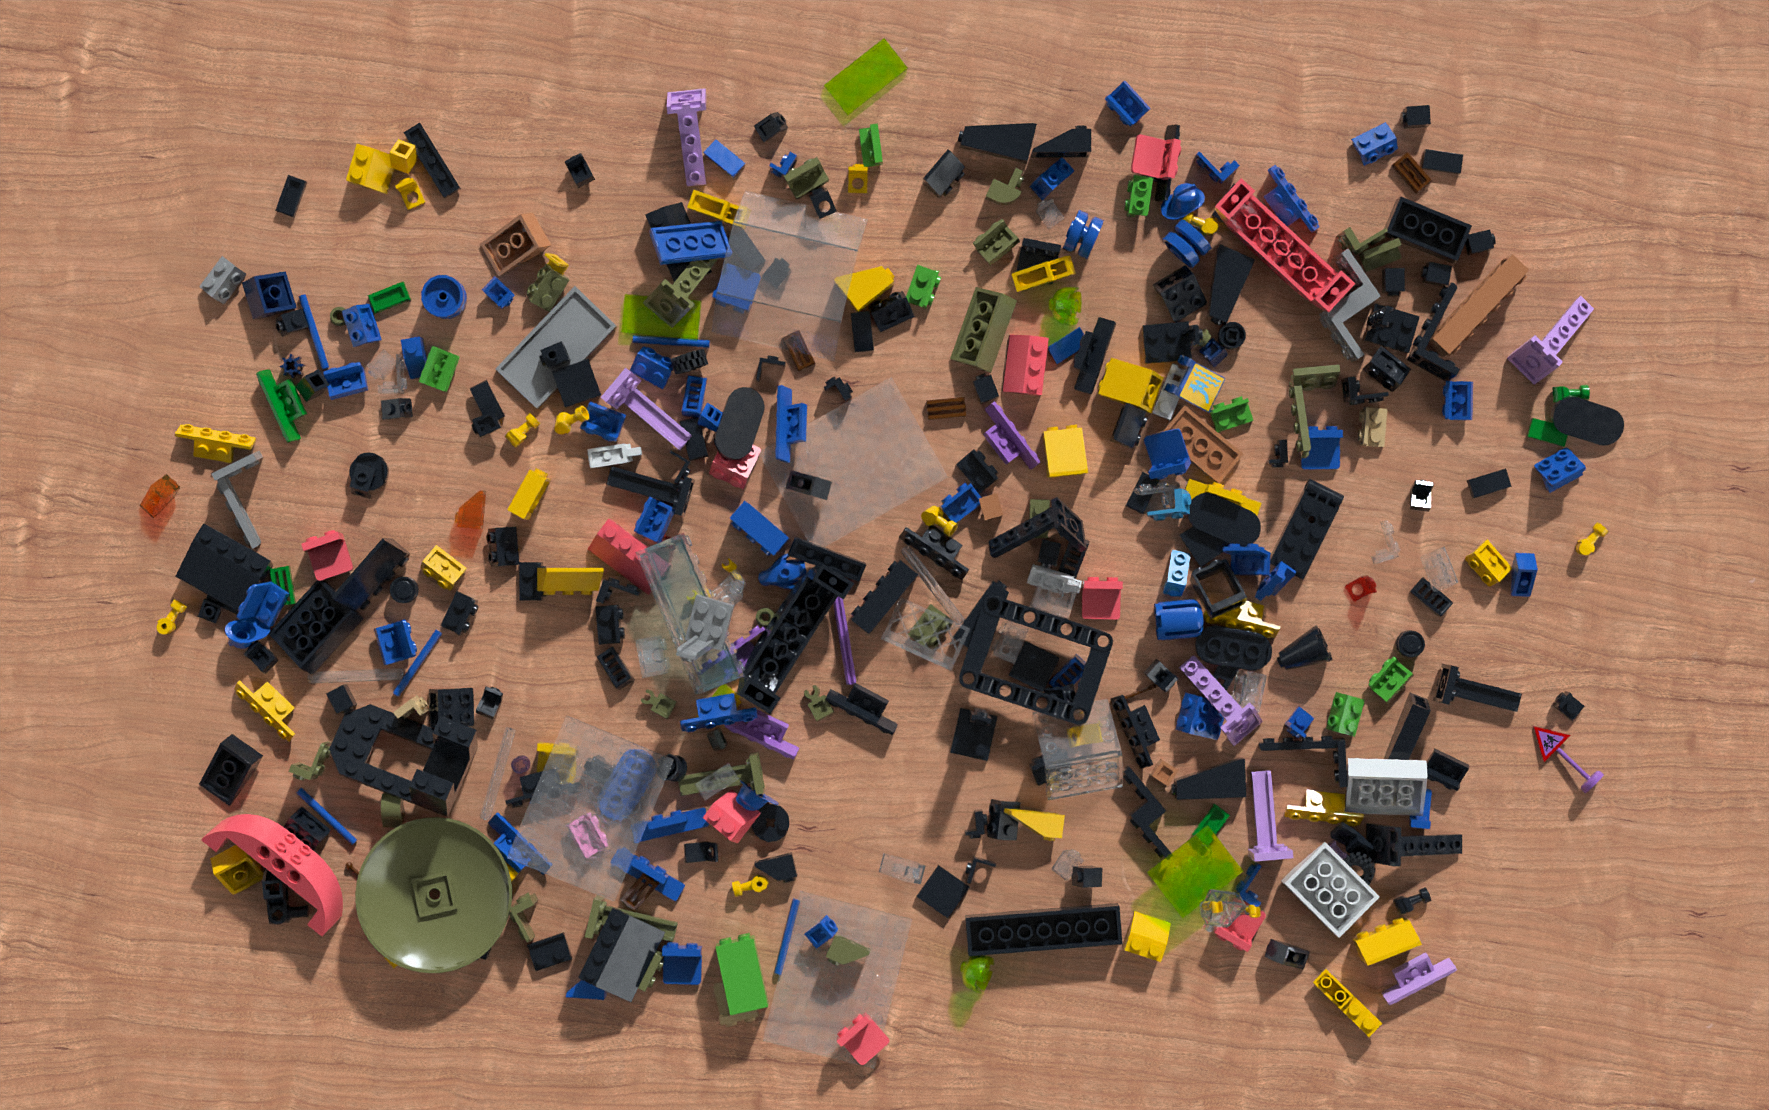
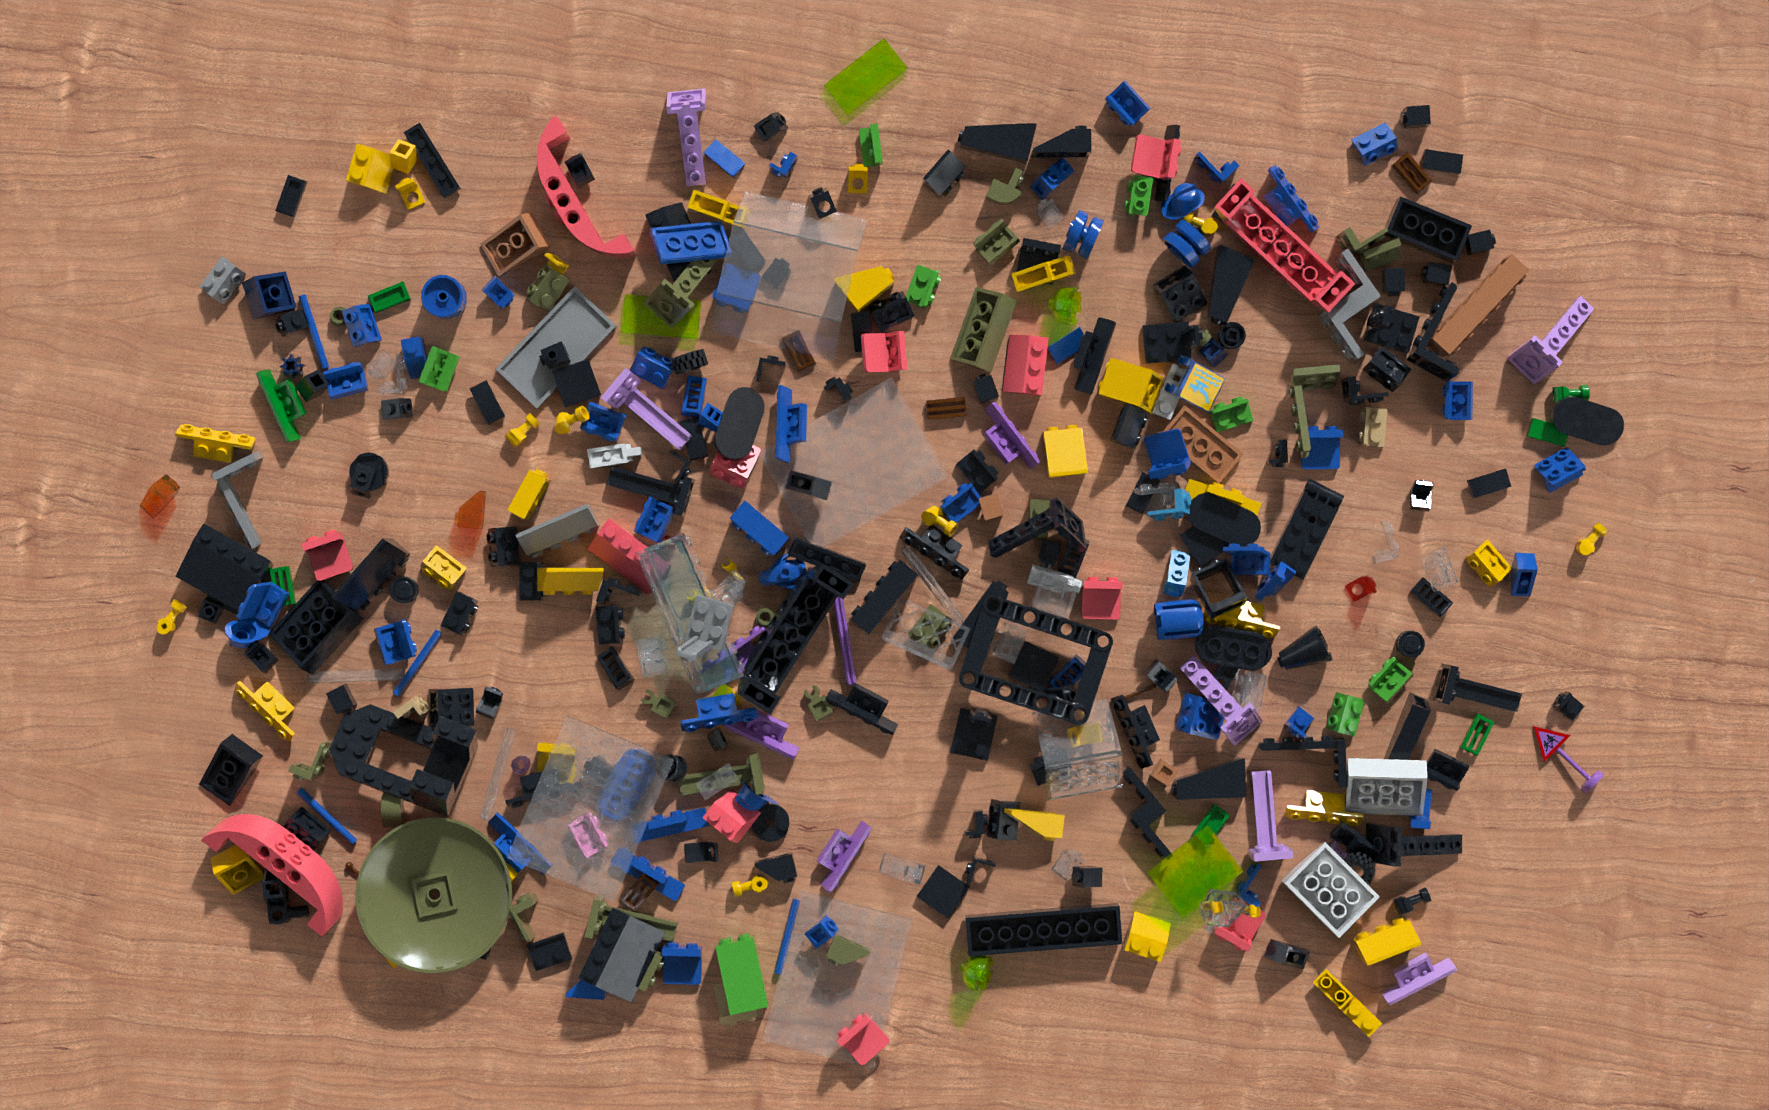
black bracket [471,410,502,437] -> none
blue bar [633,335,710,348] -> none
olive bracket [784,157,829,199] -> none
none -> light grey slope [516,504,599,558]
none -> coral slope [537,116,637,258]
none -> medium lavender bracket [817,821,871,893]
none -> coral bracket [861,331,907,372]
none -> green tile [1460,713,1495,756]

